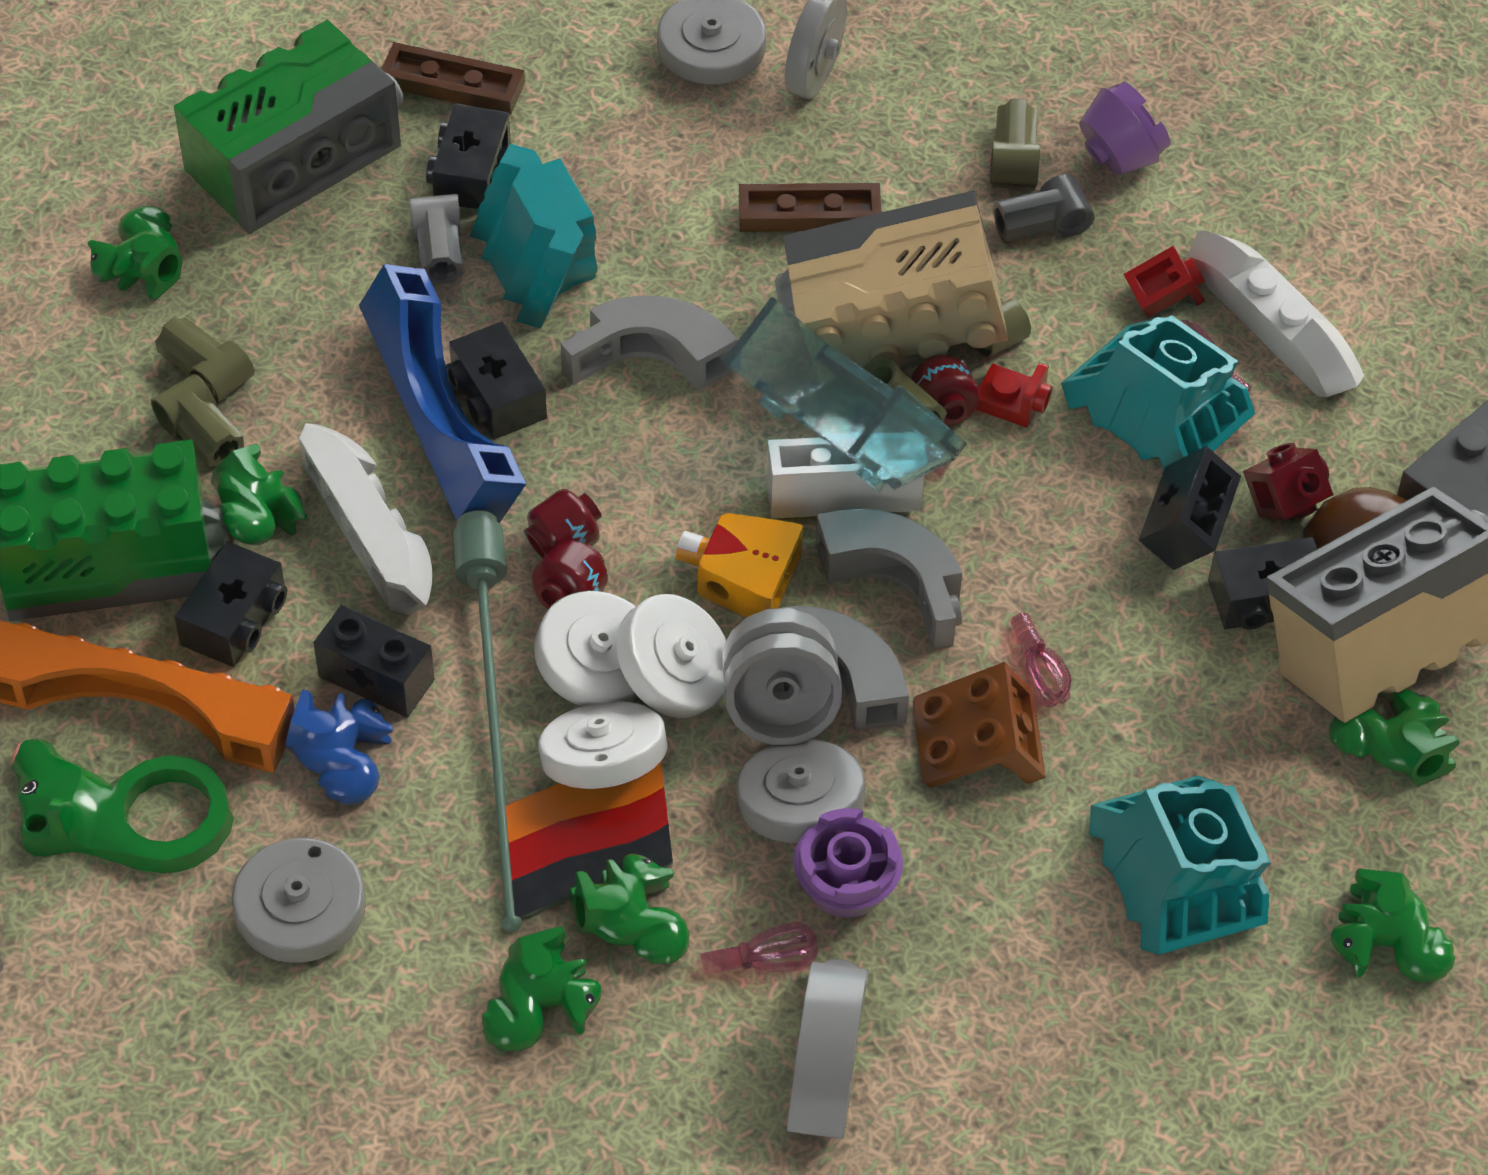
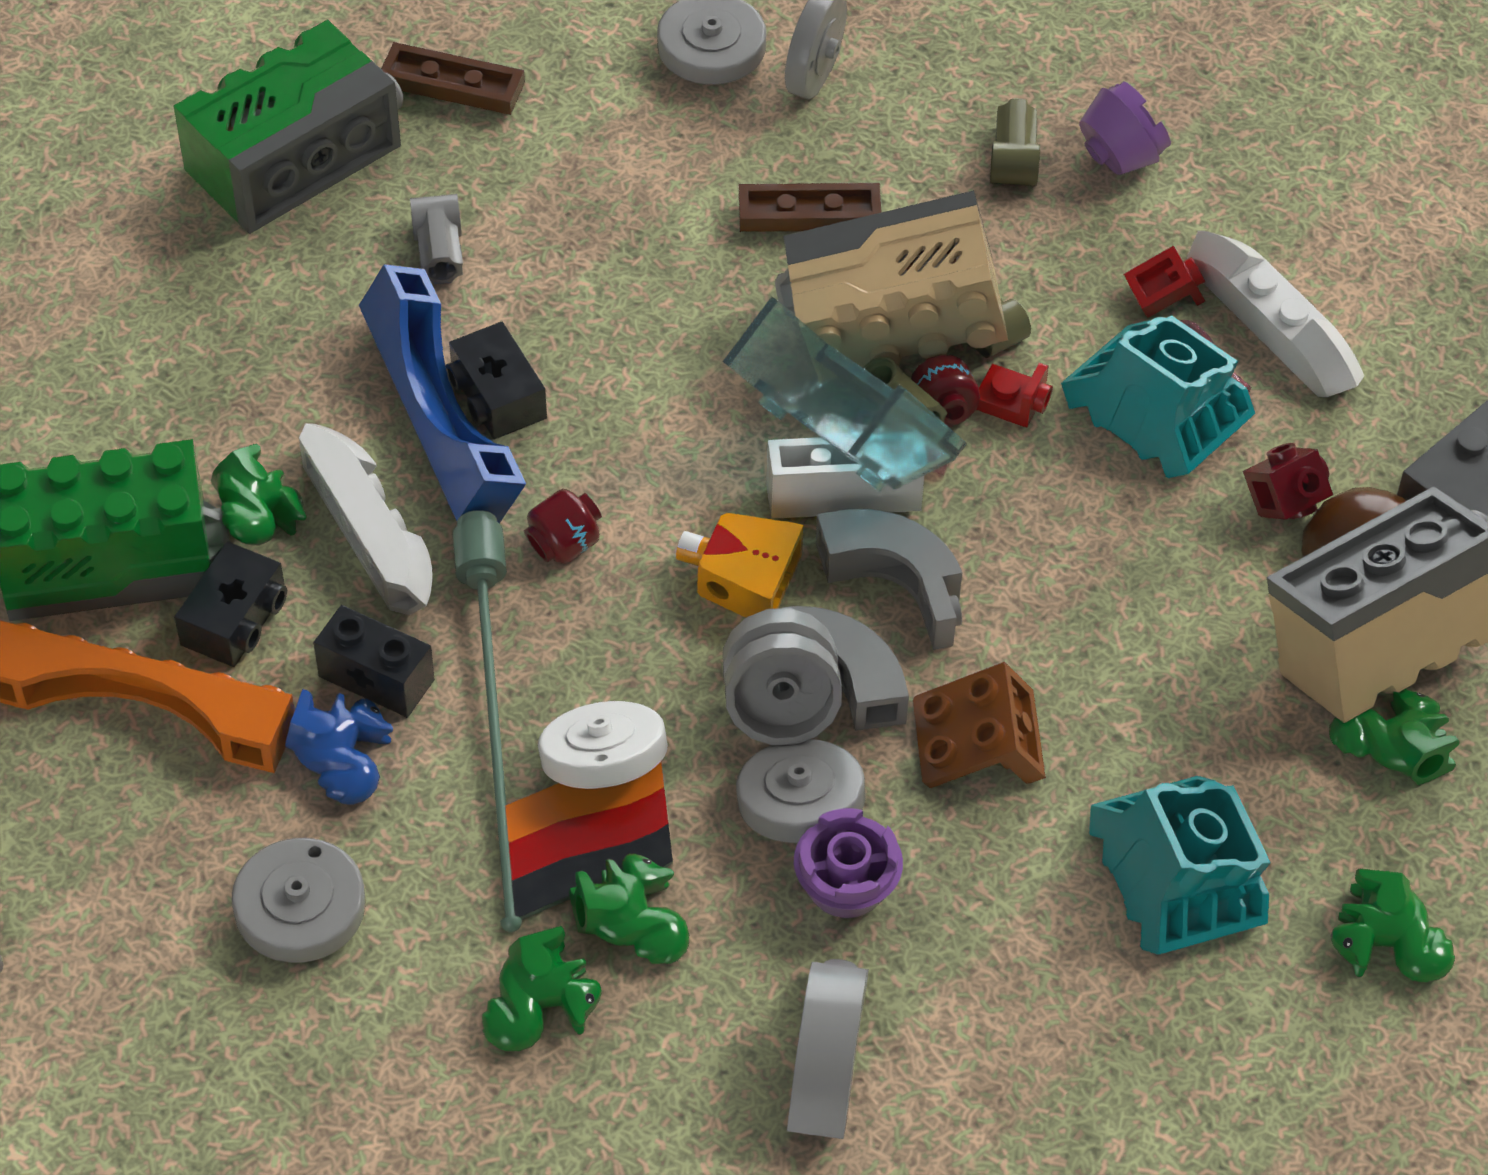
green animal [12,738,234,873] -> none
green animal [88,206,182,300] -> none
olive piece [151,374,244,467] -> none
olive piece [155,317,255,404] -> none
black brick [426,104,511,209] -> none
teal slope [469,144,598,329] -> none
dark red head [531,540,608,609] -> none
white wheel [534,591,639,706] -> none
light grey arch [560,296,738,391] -> none
white wheel [617,594,726,718] -> none
clear pink piece [700,922,818,975] -> none
dark grey piece [993,174,1095,241] -> none
clear pink piece [1011,612,1072,707] -> none
black brick [1138,446,1241,570] -> none
black brick [1208,537,1317,630] -> none

